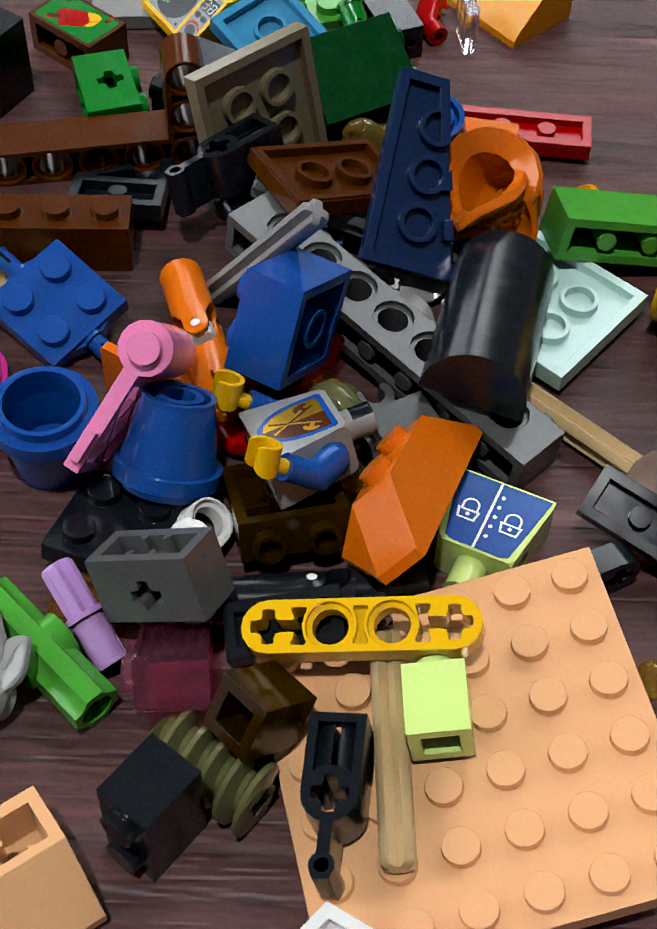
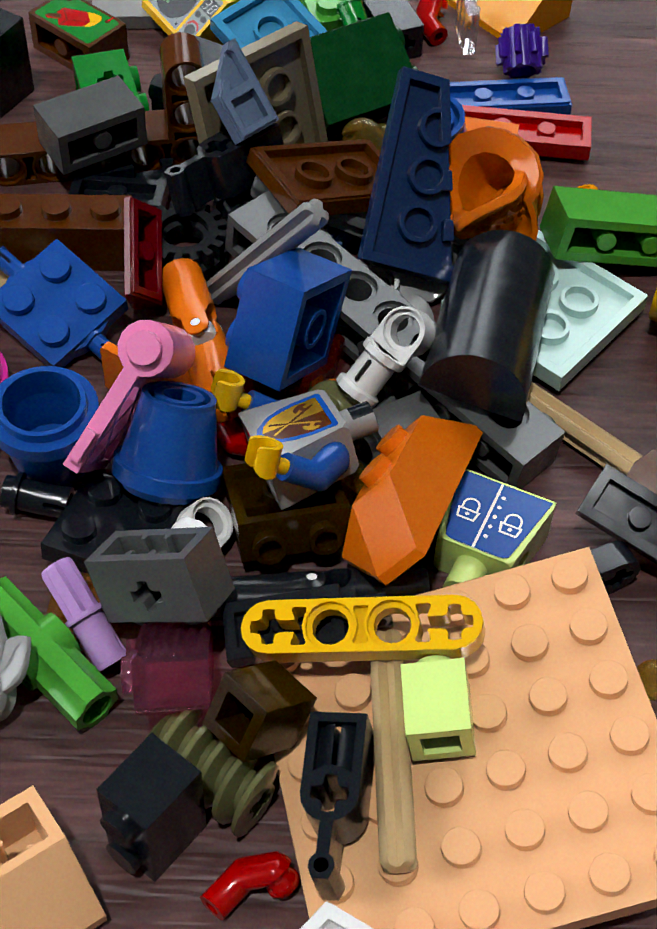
none -> black pin [0,472,74,518]
none -> dark grey brick [33,75,148,175]
none -> dark red slope [124,196,162,310]
none -> black tyre [156,201,229,282]
none -> red arm [200,851,300,920]
none -> sand blue tile [211,38,279,145]
none -> white connector [336,306,436,408]
none -> blue tile [450,77,572,115]
none -> dark purple gear [495,23,549,79]

